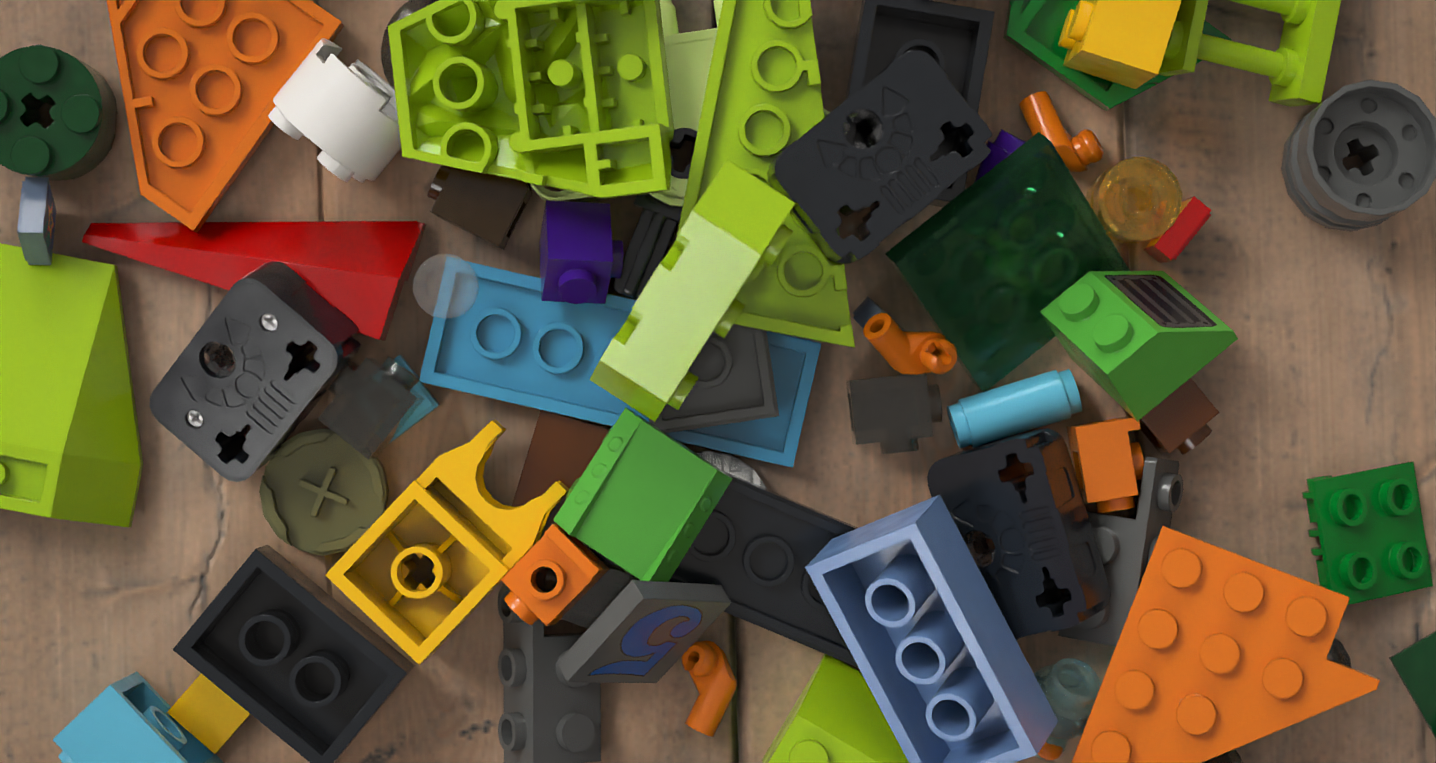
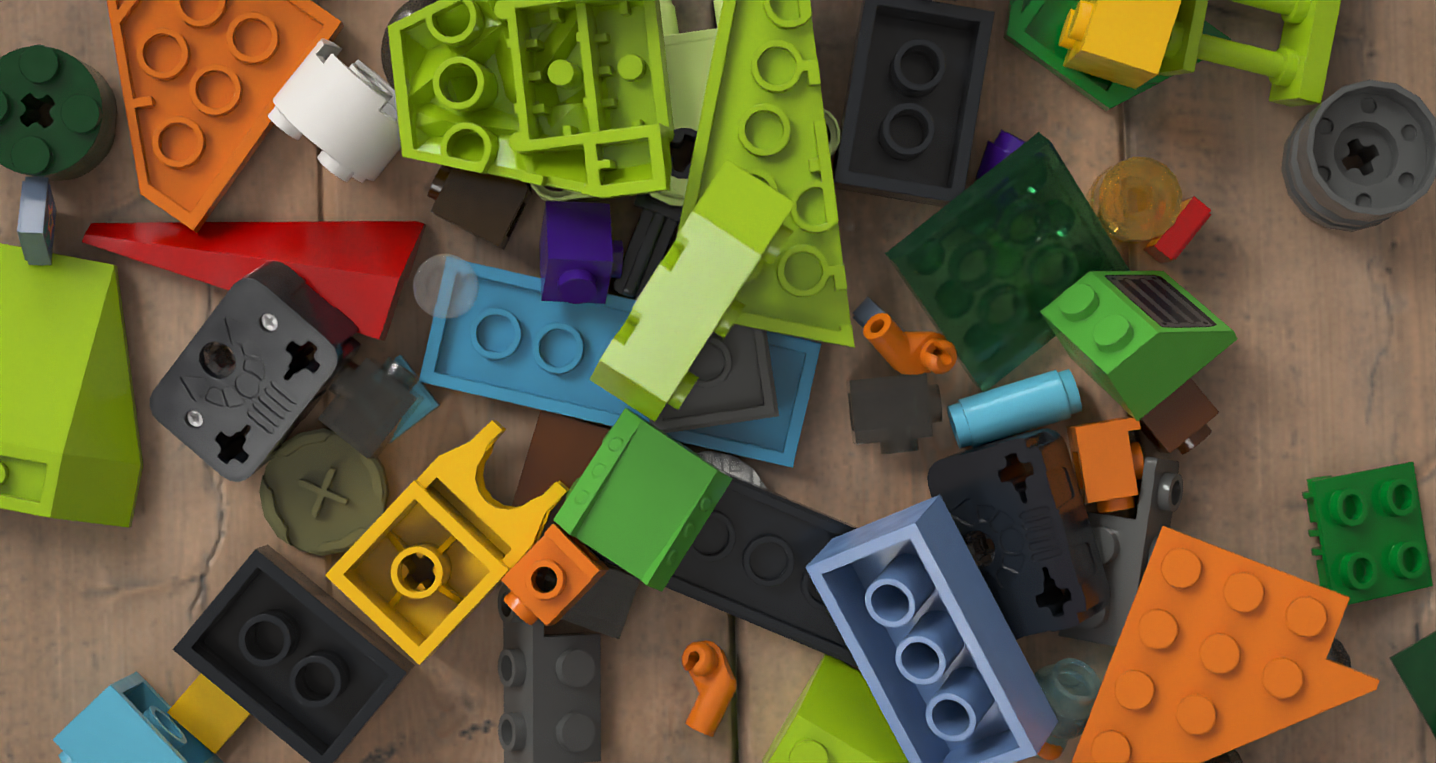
dark grey tile [558,580,732,683] -> none
black axle [767,50,992,264] -> none
orange arm [1019,91,1104,172] -> none

